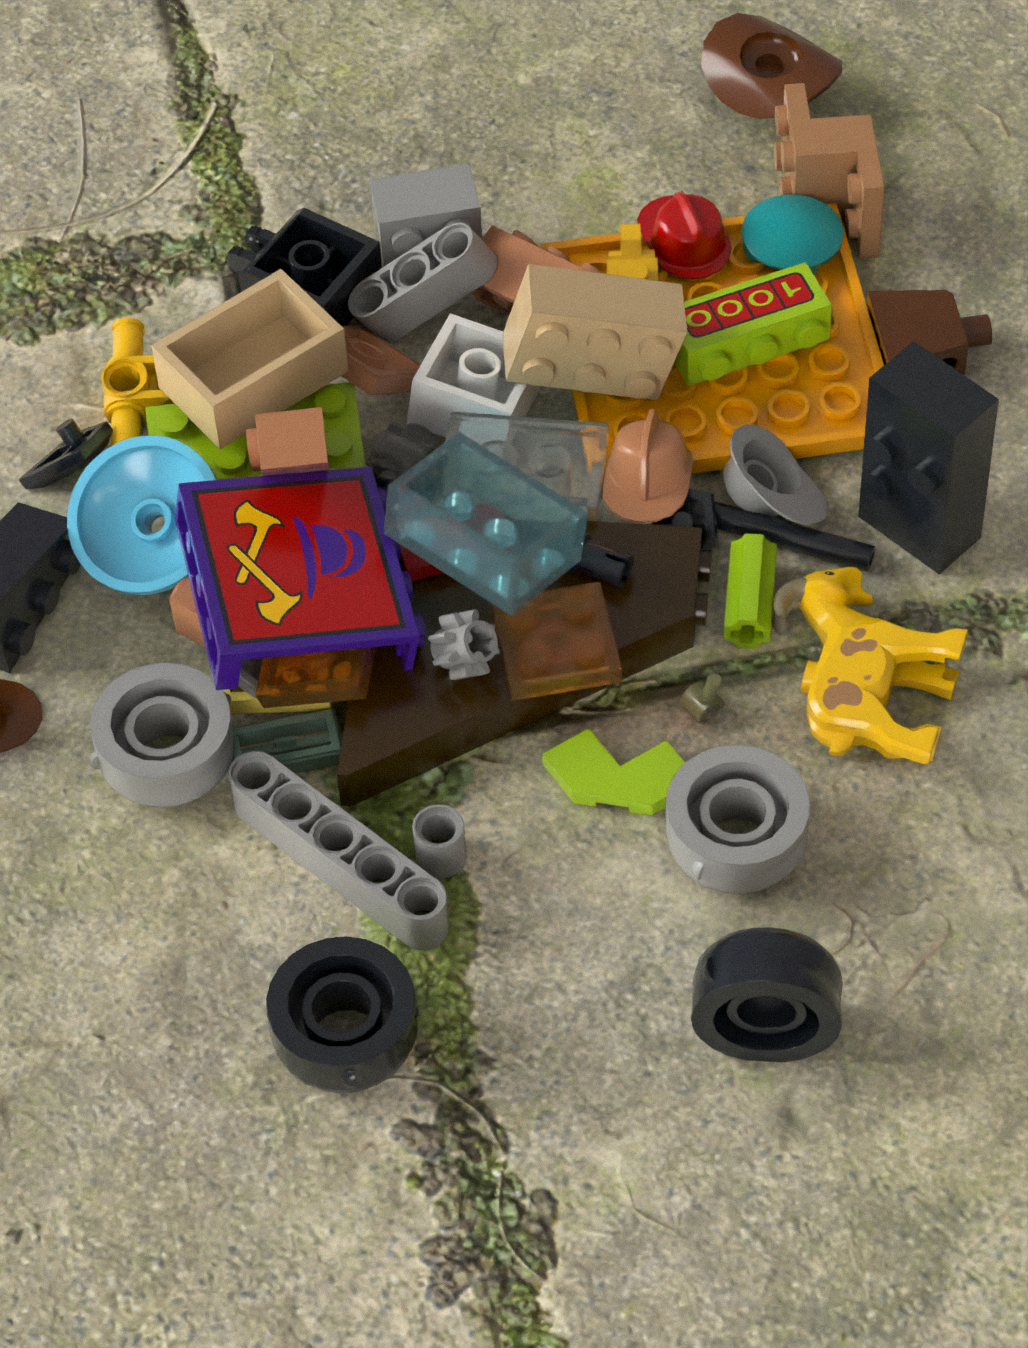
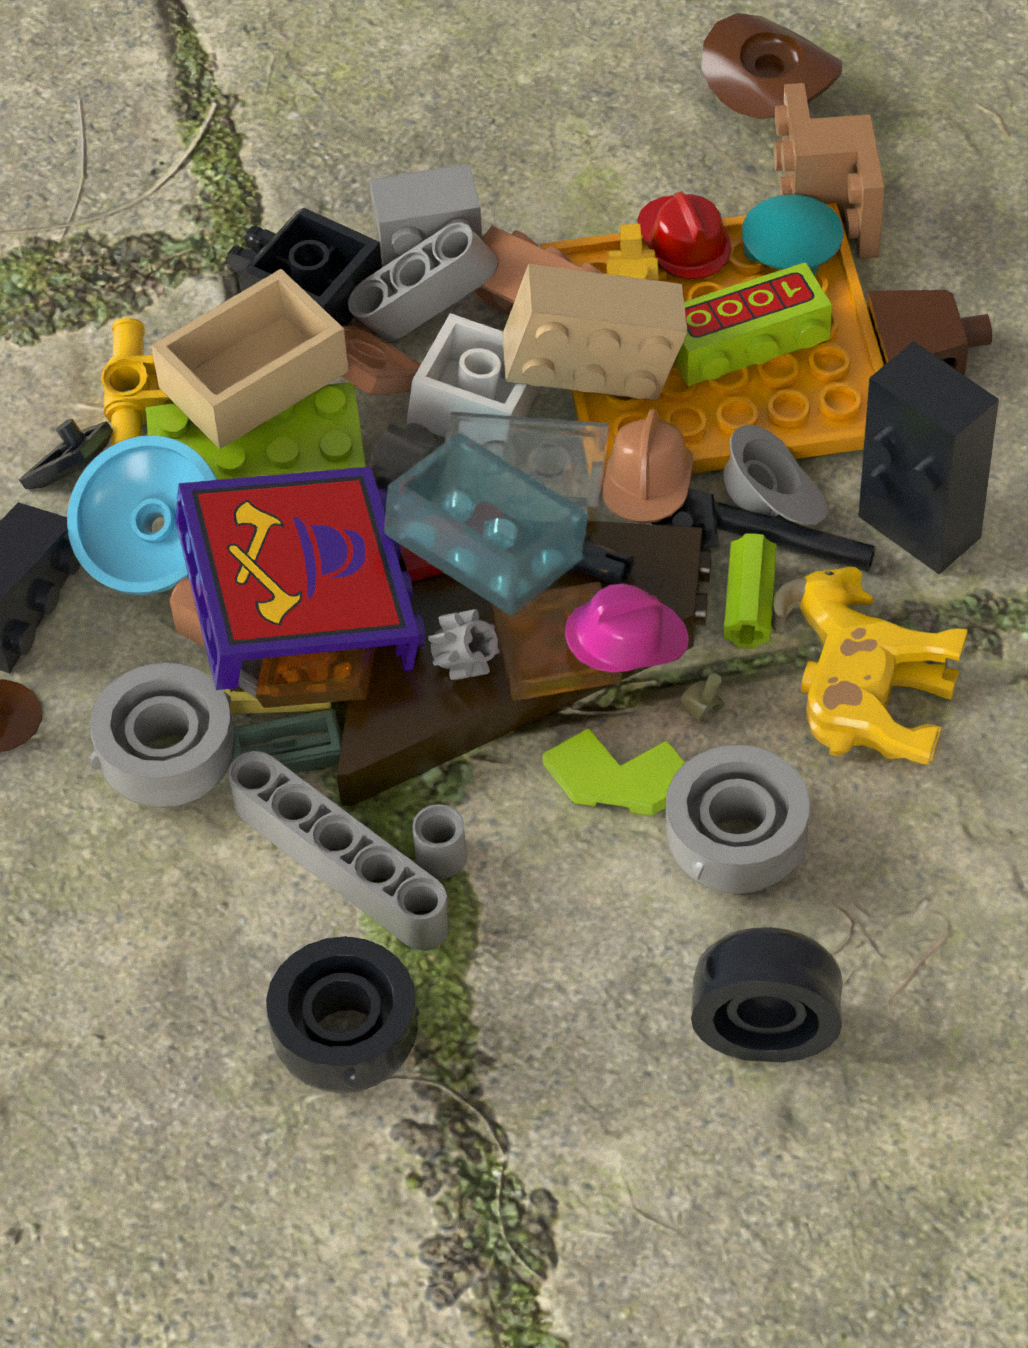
nougat brick [246,407,329,476] -> none
none -> dark pink piece [564,584,689,673]

